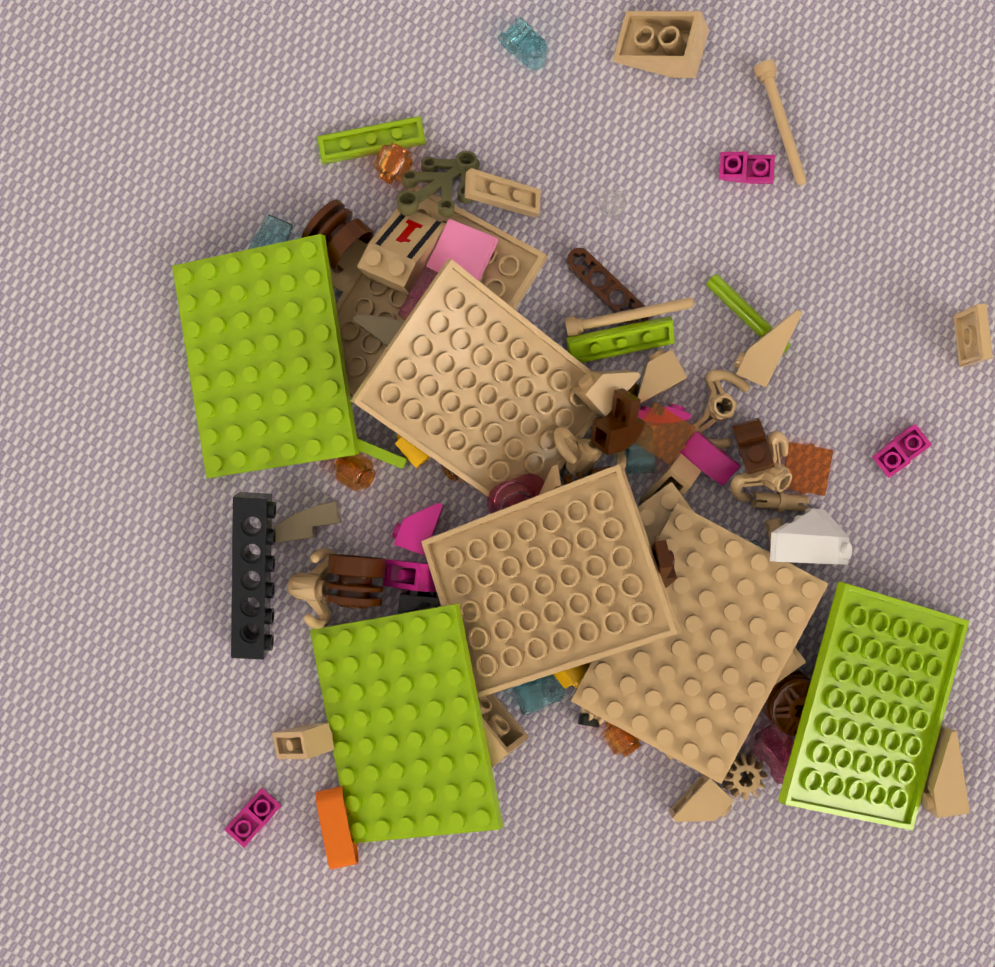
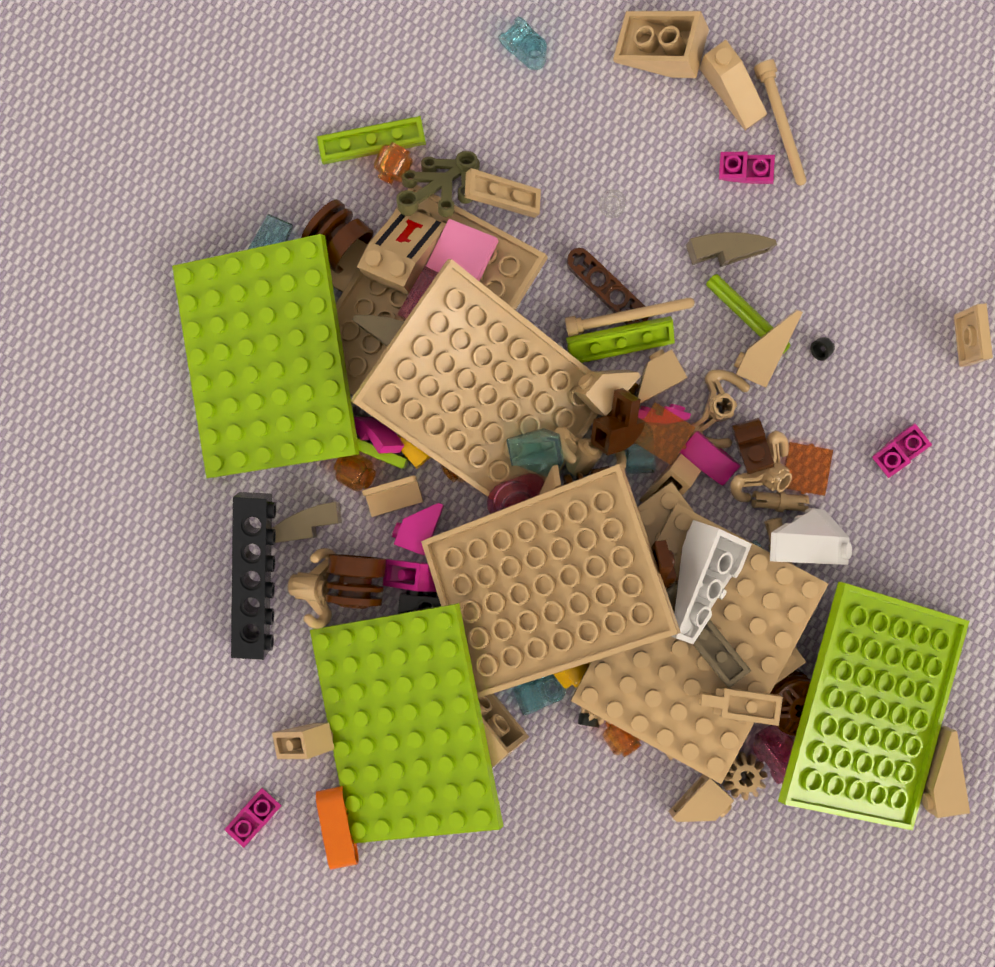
none -> dark pink slope [354,417,405,453]
none -> tan panel [362,475,424,517]
none -> clear light blue slope [507,428,564,477]
none -> dark tan tile [666,580,751,688]
none -> white wedge [672,520,752,644]
none -> dark tan slope [686,232,777,267]
none -> tan hinge [698,687,783,726]
none -> tan slope [699,40,767,131]
none -> pearl dark grey hinge [810,337,835,361]

